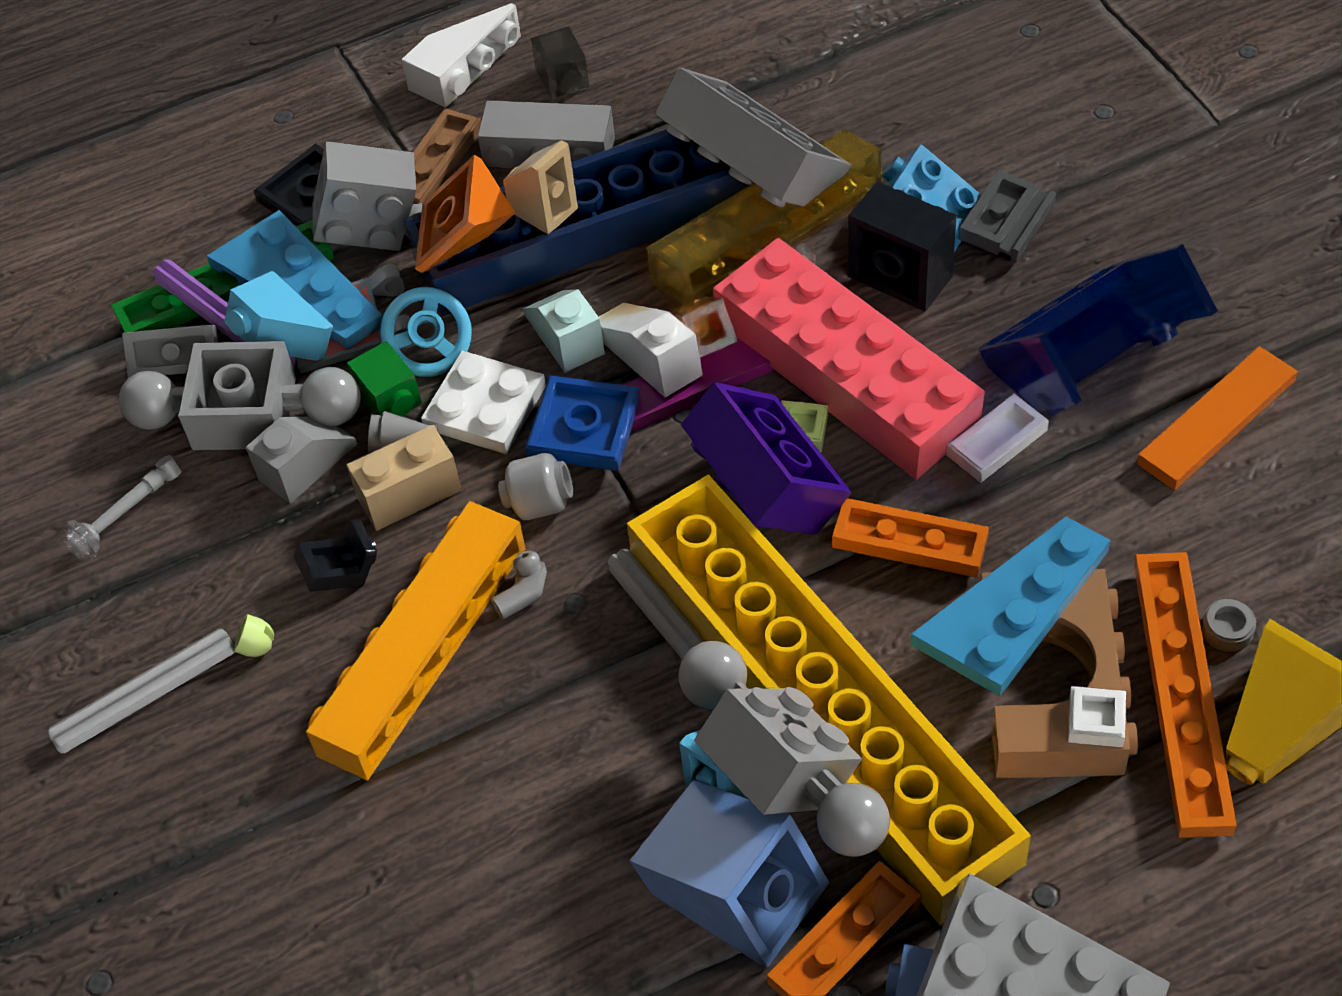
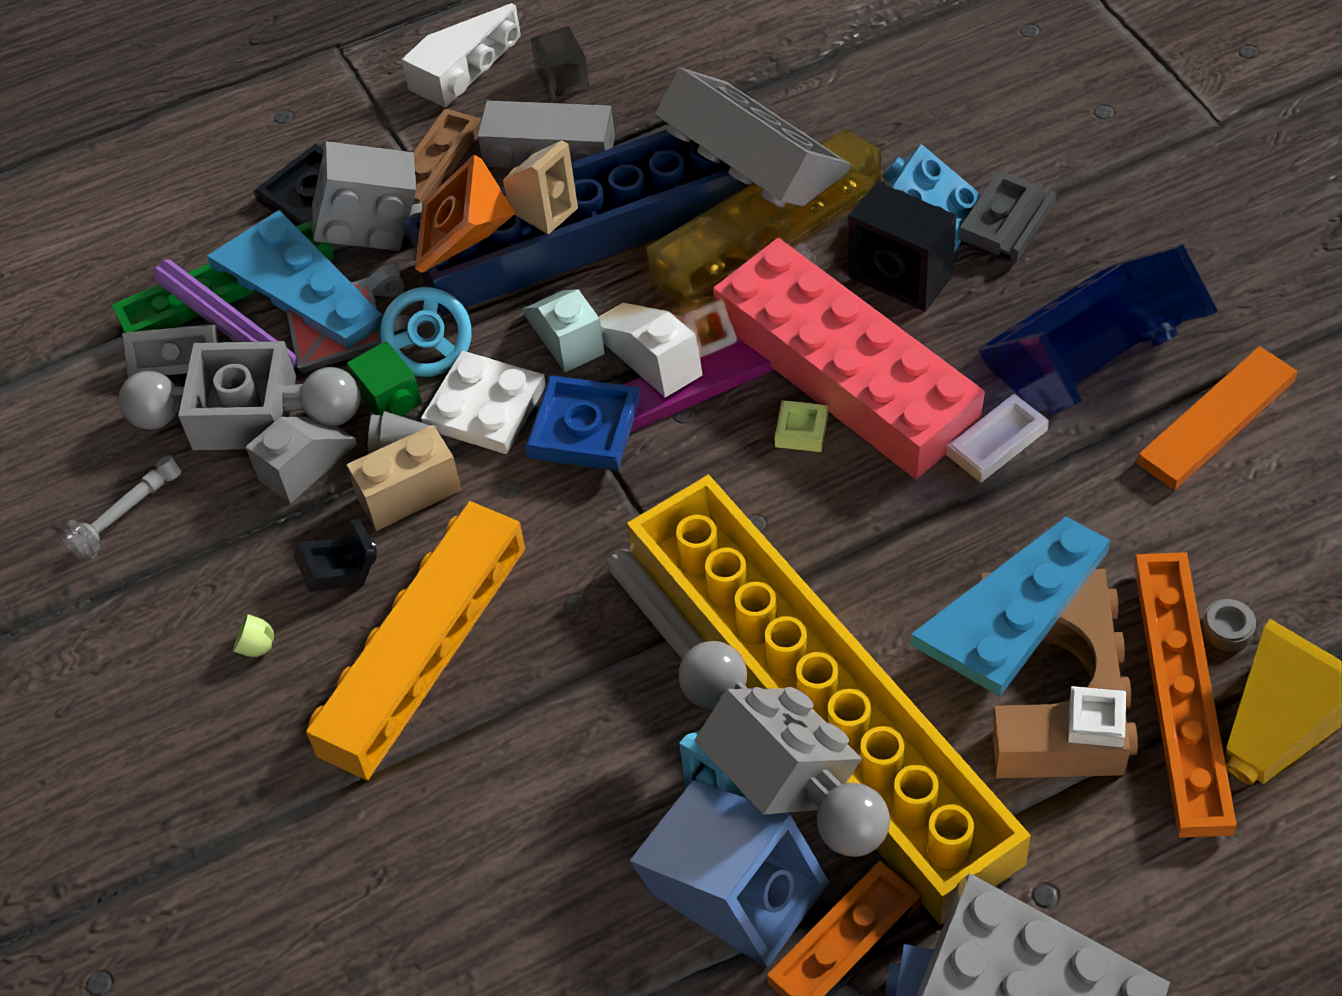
light grey axle [47,628,234,754] -> none
medium azure slope [224,271,333,361] -> none
light grey arm [491,550,547,620] -> none
light grey head [498,453,573,520] -> none
dark purple brick [681,382,852,535] -> none
orange plate [832,498,989,578] -> none

